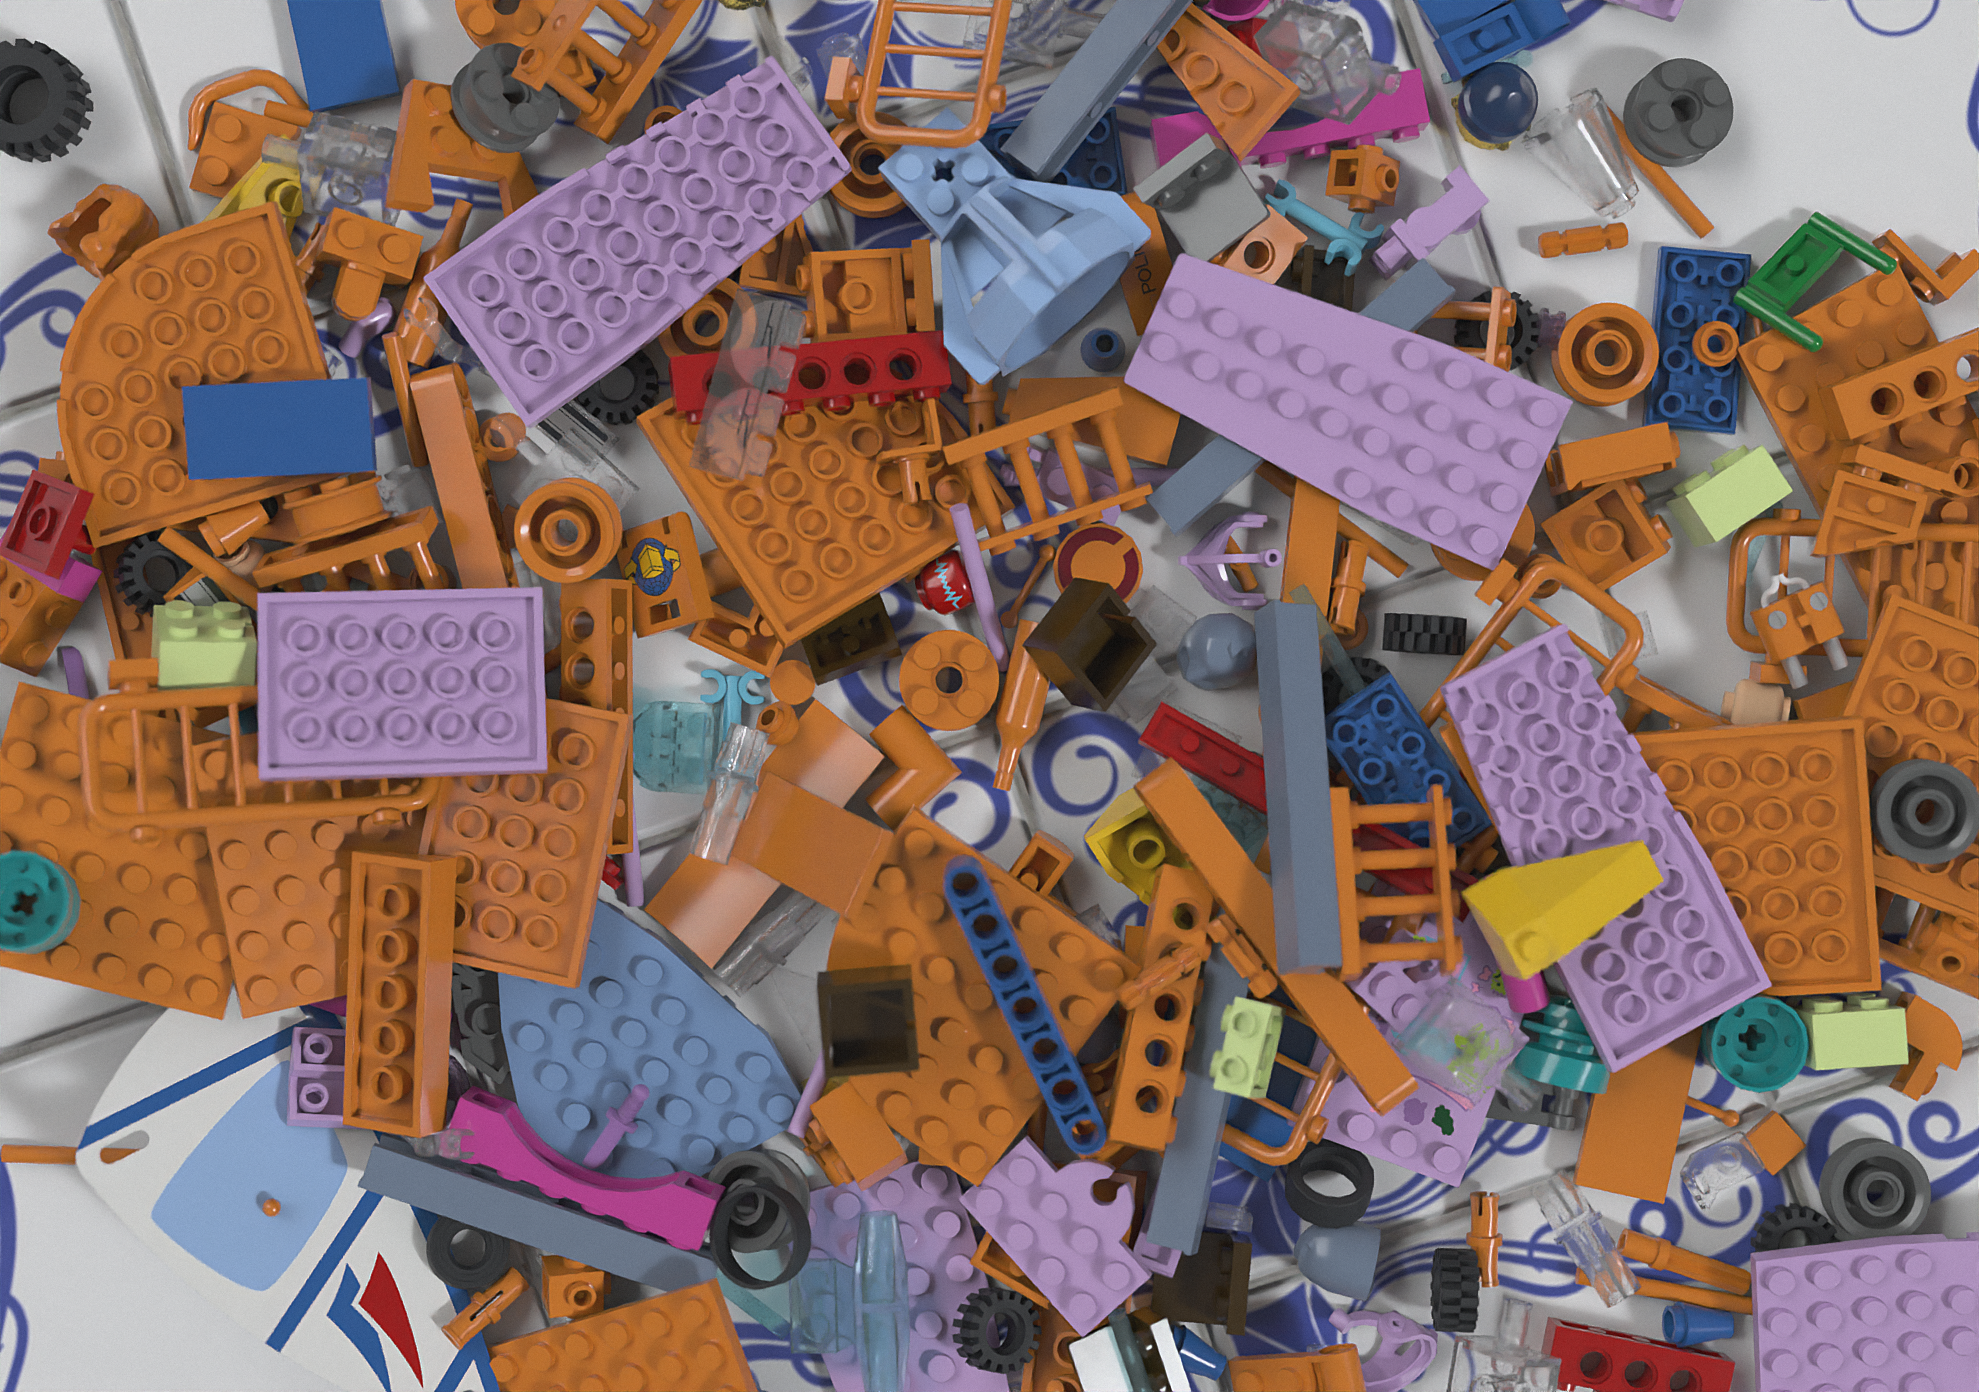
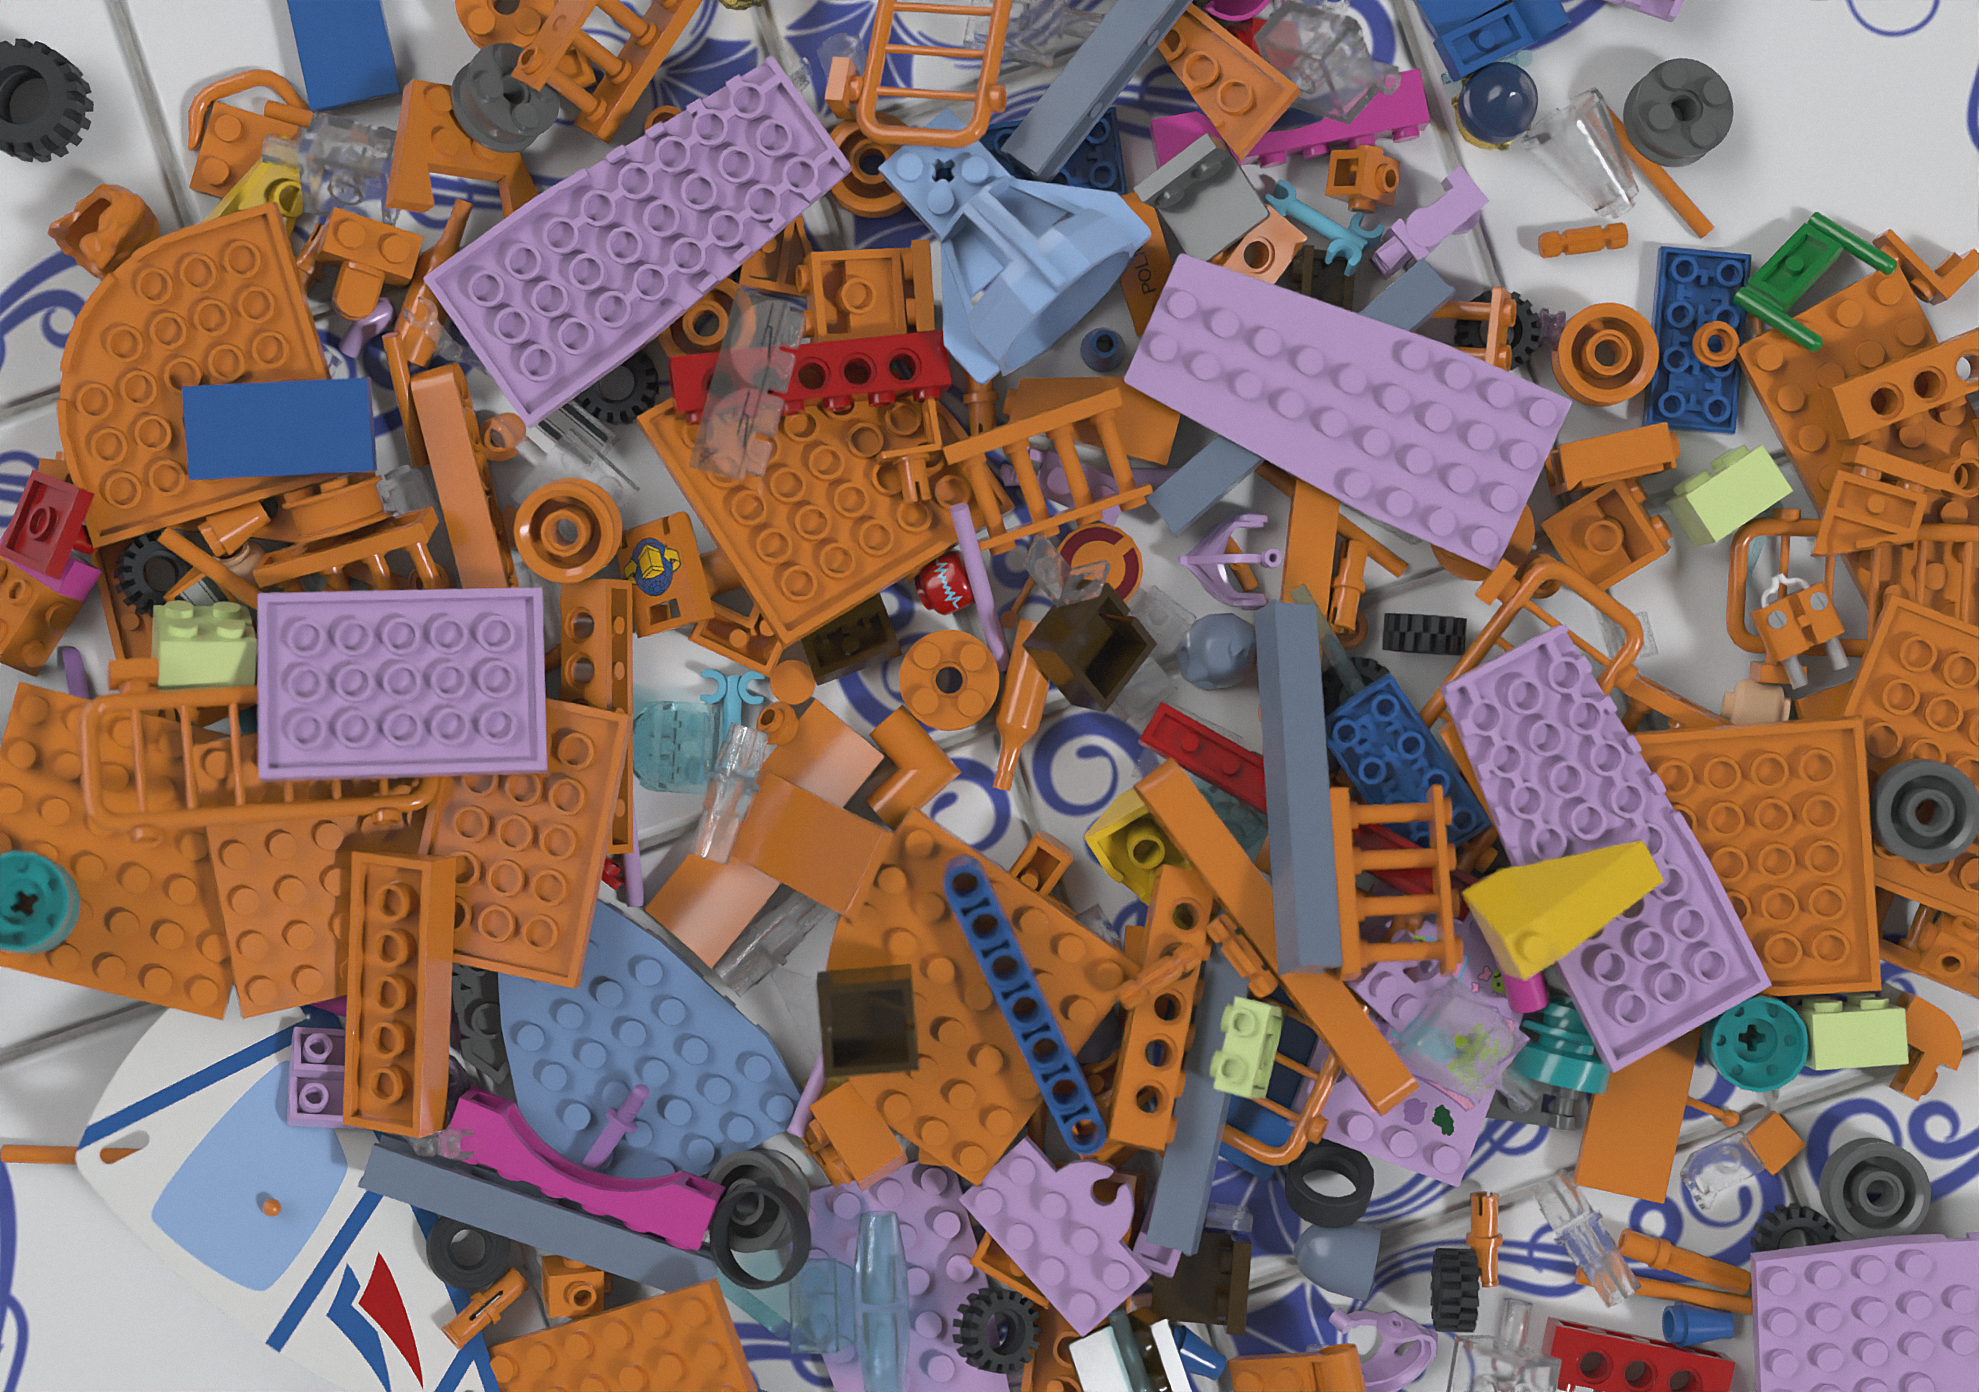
none -> clear bracket [1024,533,1111,607]

